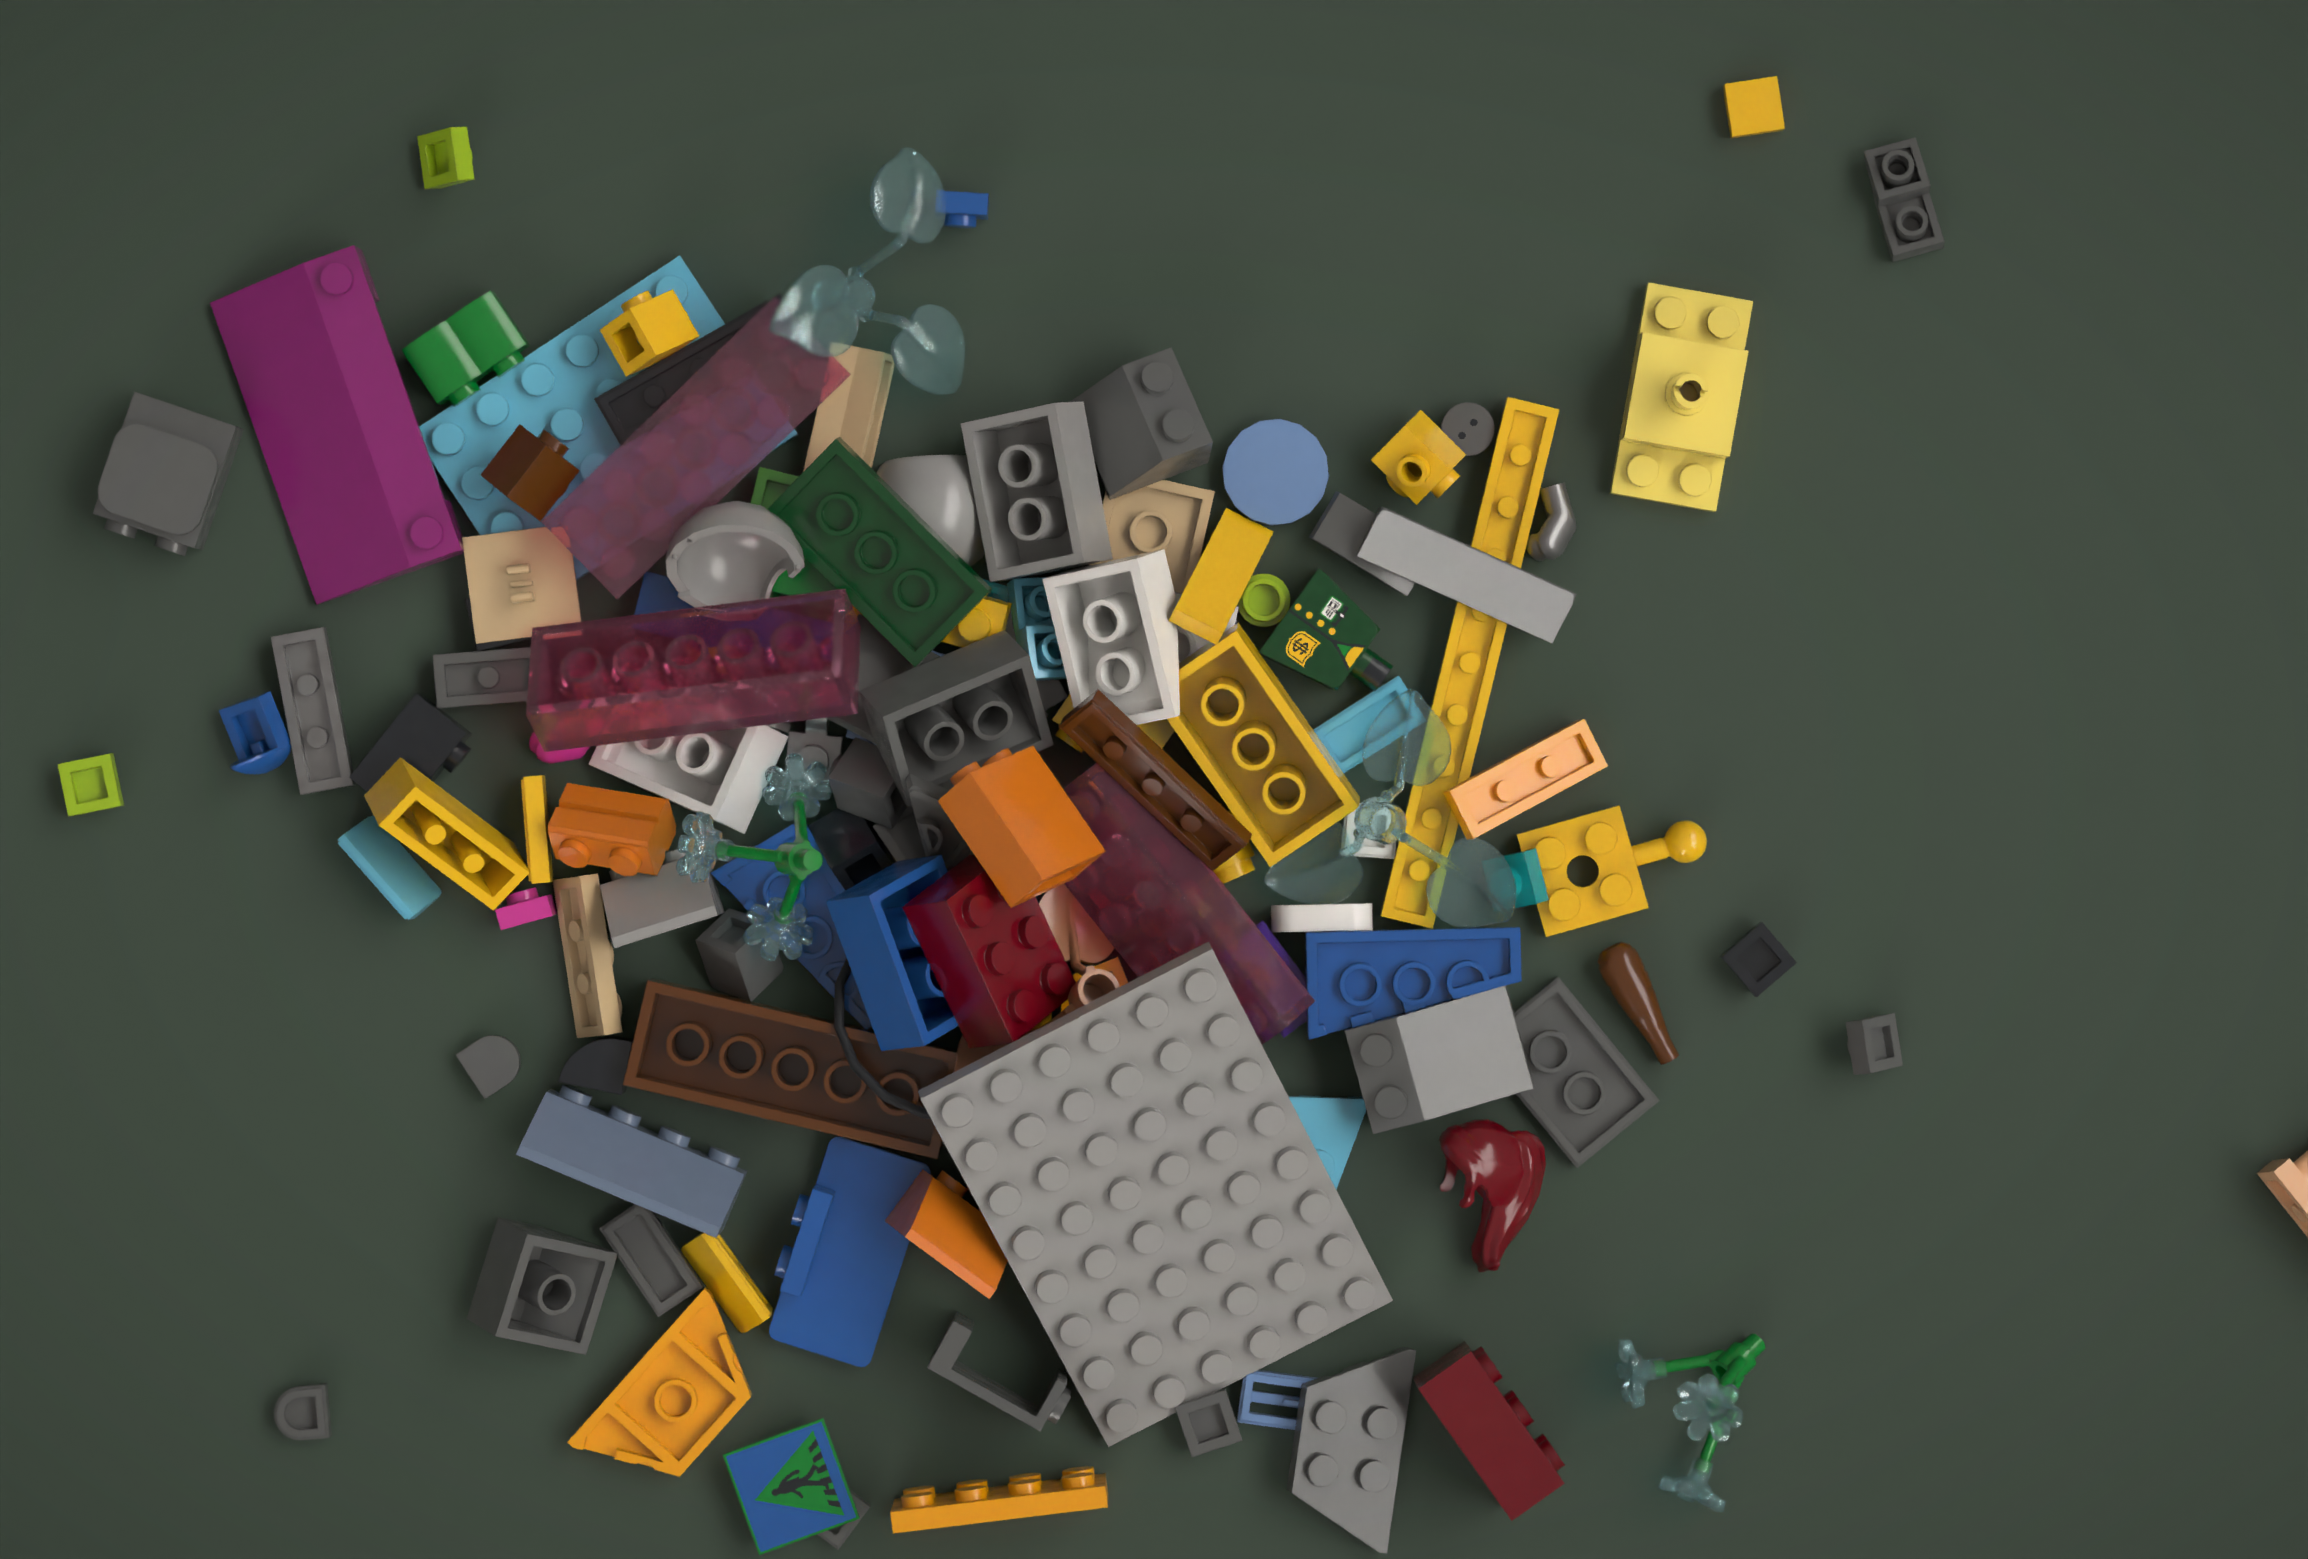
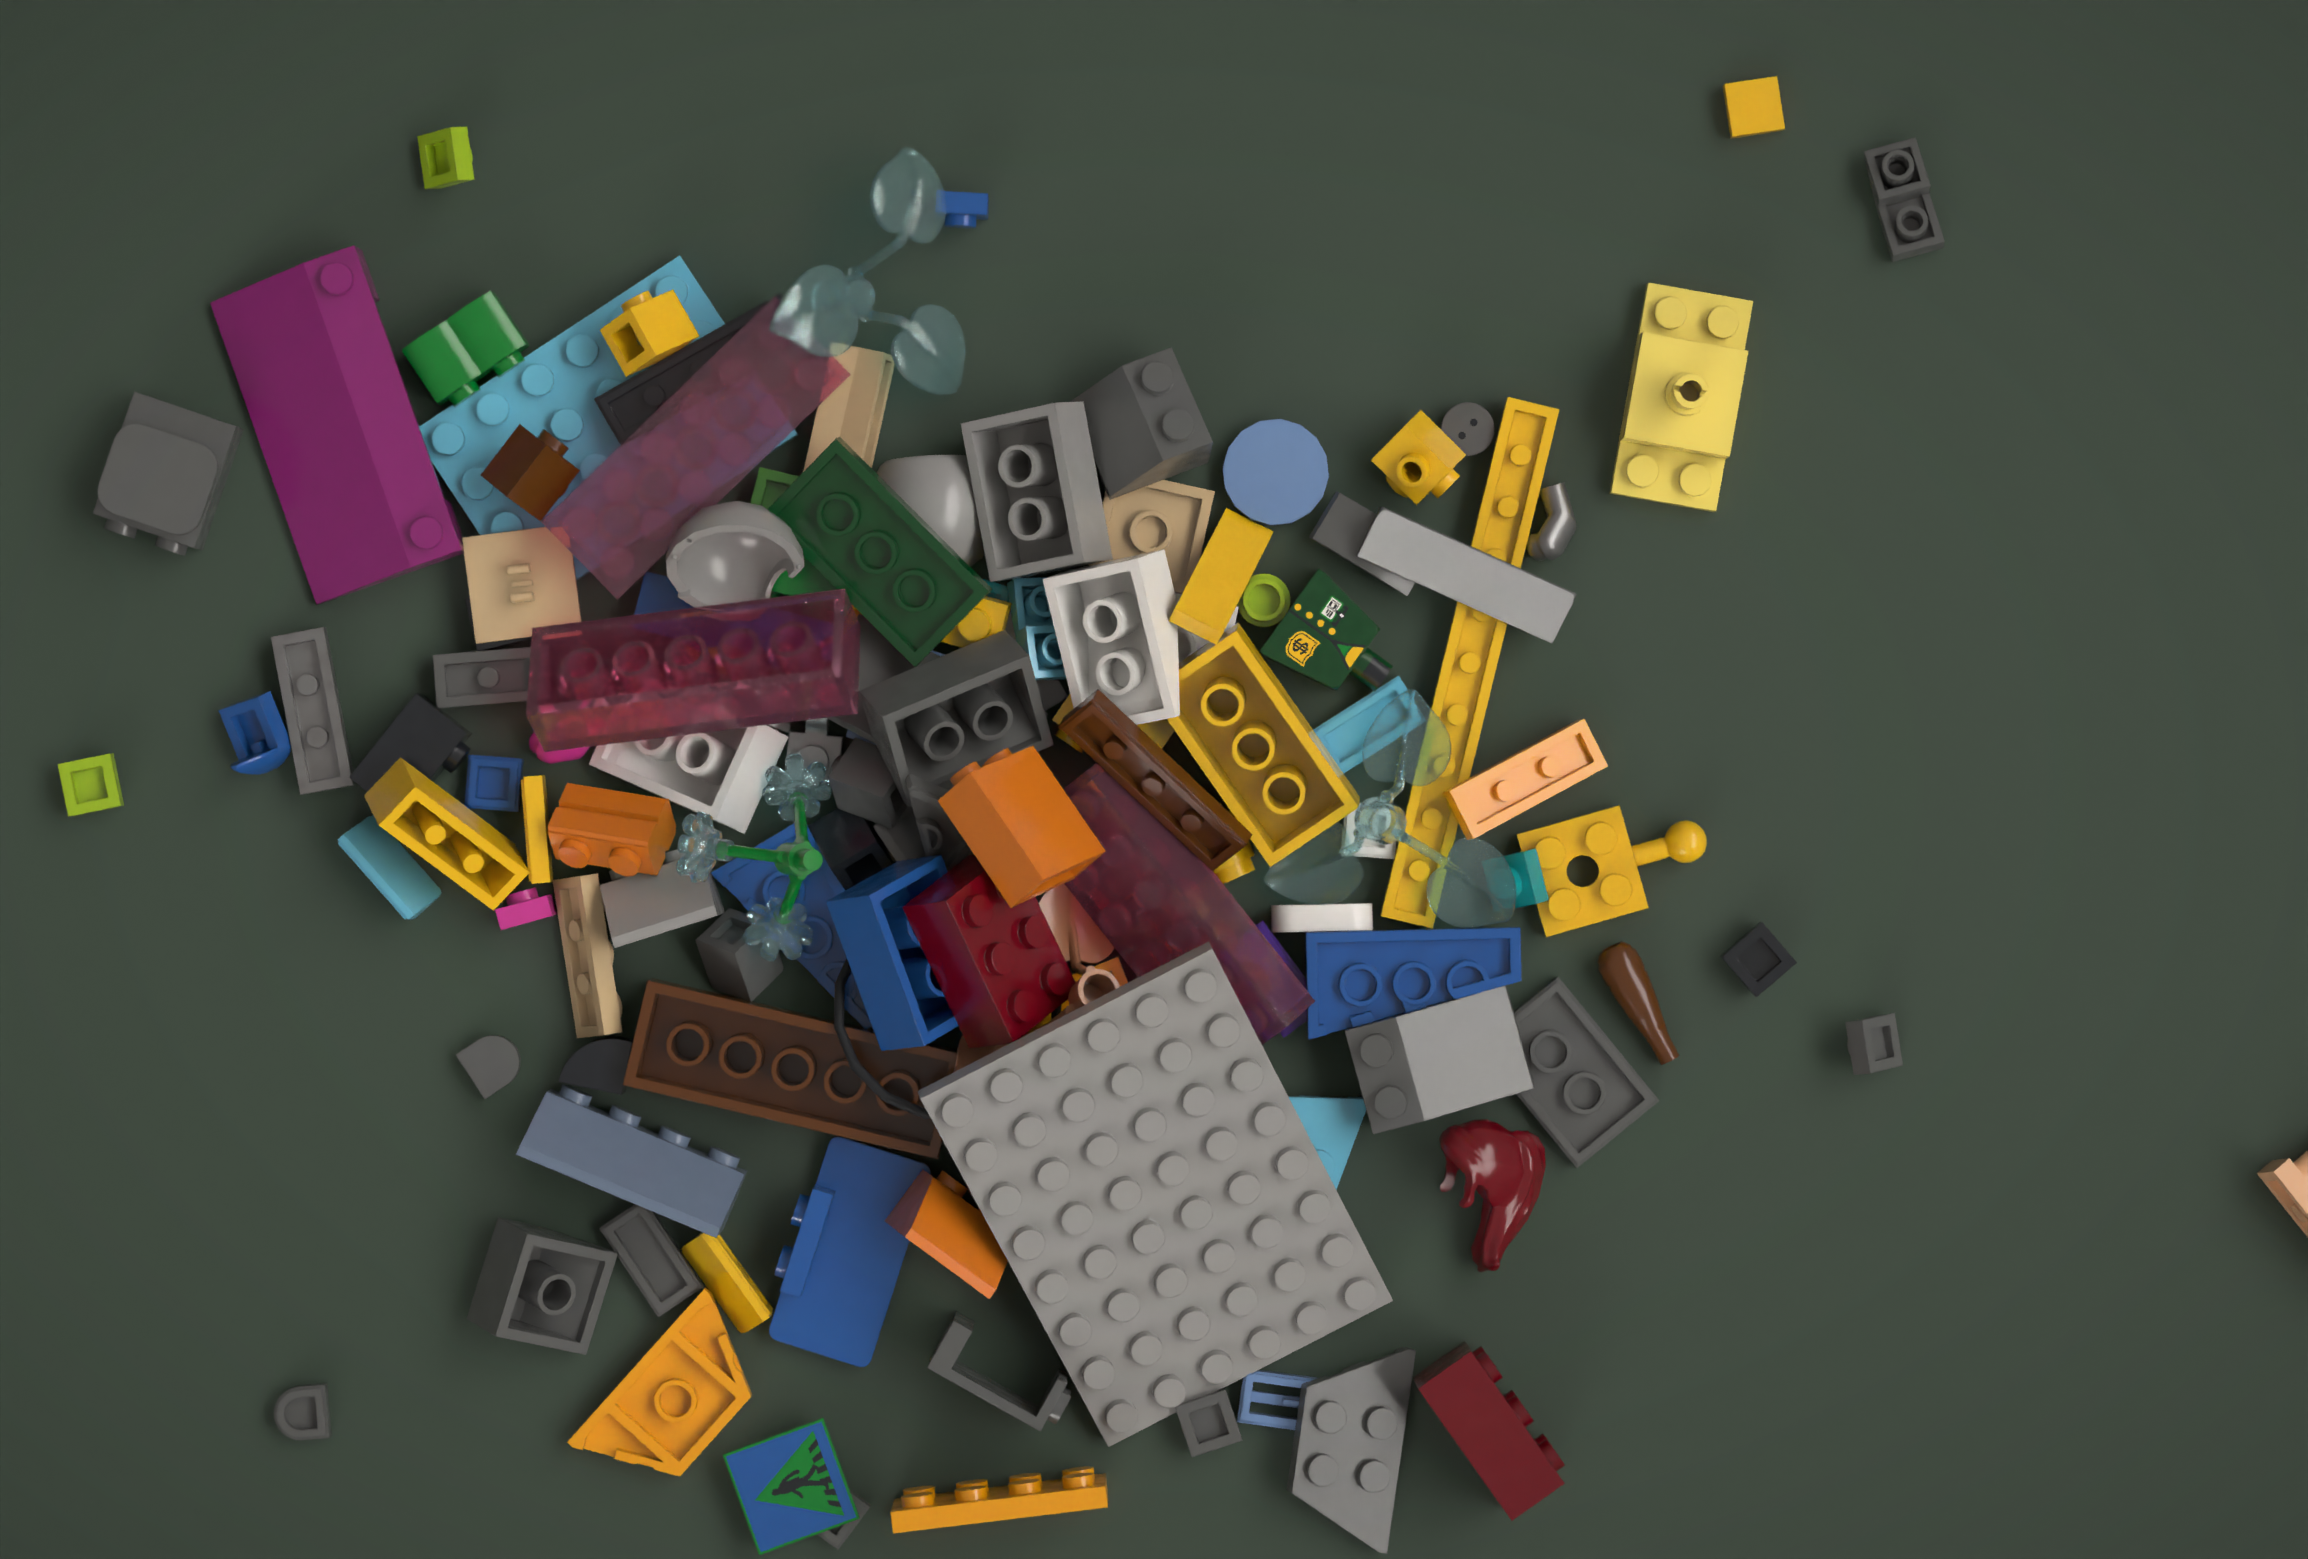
clear light blue plant [1615,1333,1766,1513] -> none
none -> blue tile [465,755,524,812]

